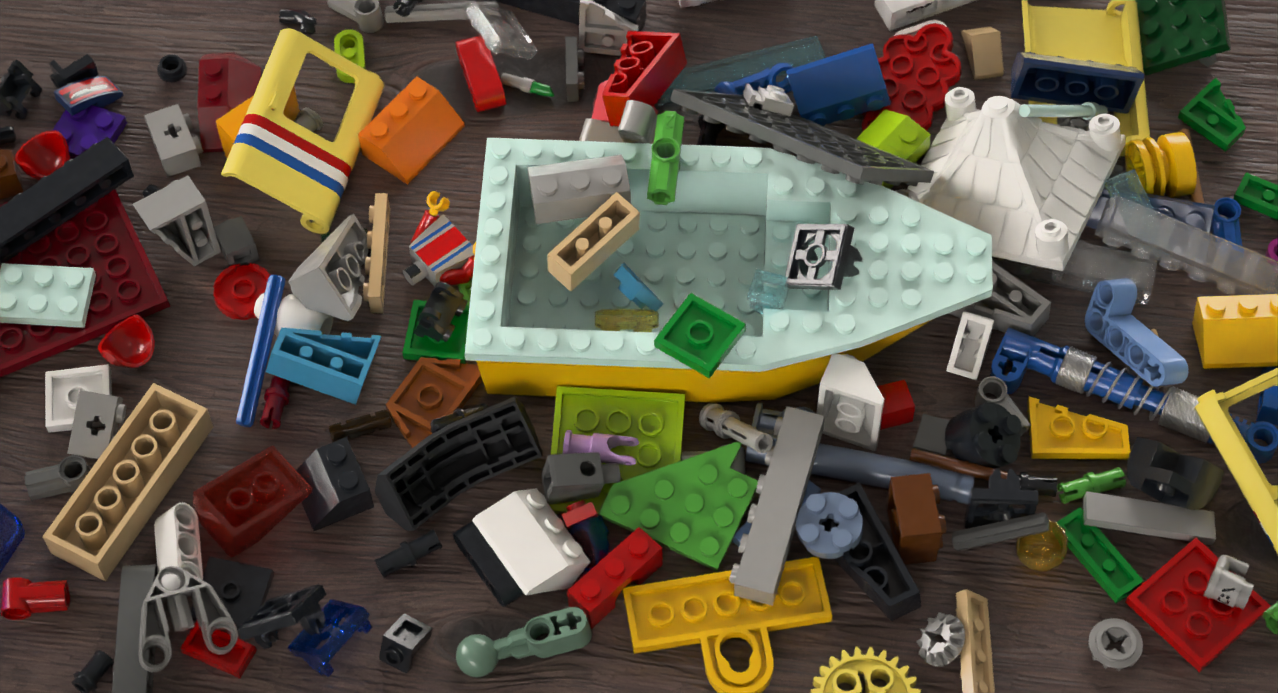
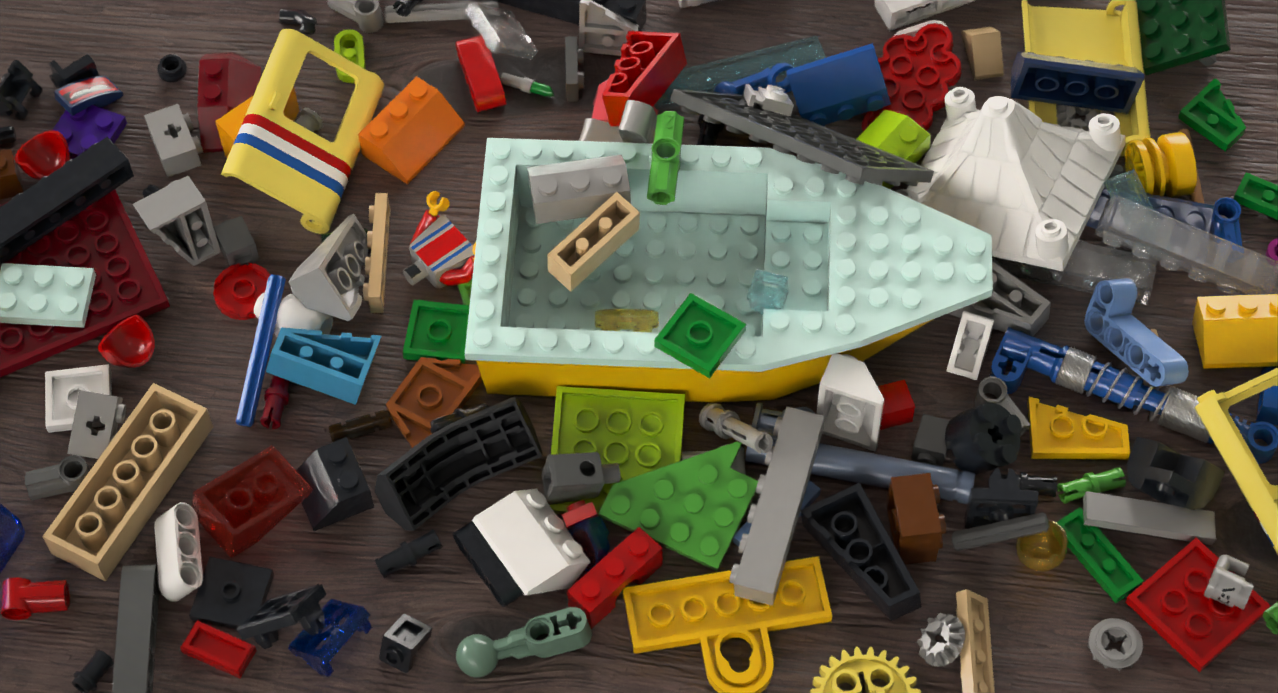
light grey connector [139,566,238,672] -> none
black piece [414,282,468,342] -> none
lavender piece [563,430,639,465] -> none
dark azure wing [614,263,663,313] -> none
black piece [783,224,863,290] -> none
sand blue plate [796,492,863,559] -> none
reddish brown piece [910,448,1008,481] -> none
light aqua bar [1019,102,1108,120] -> none

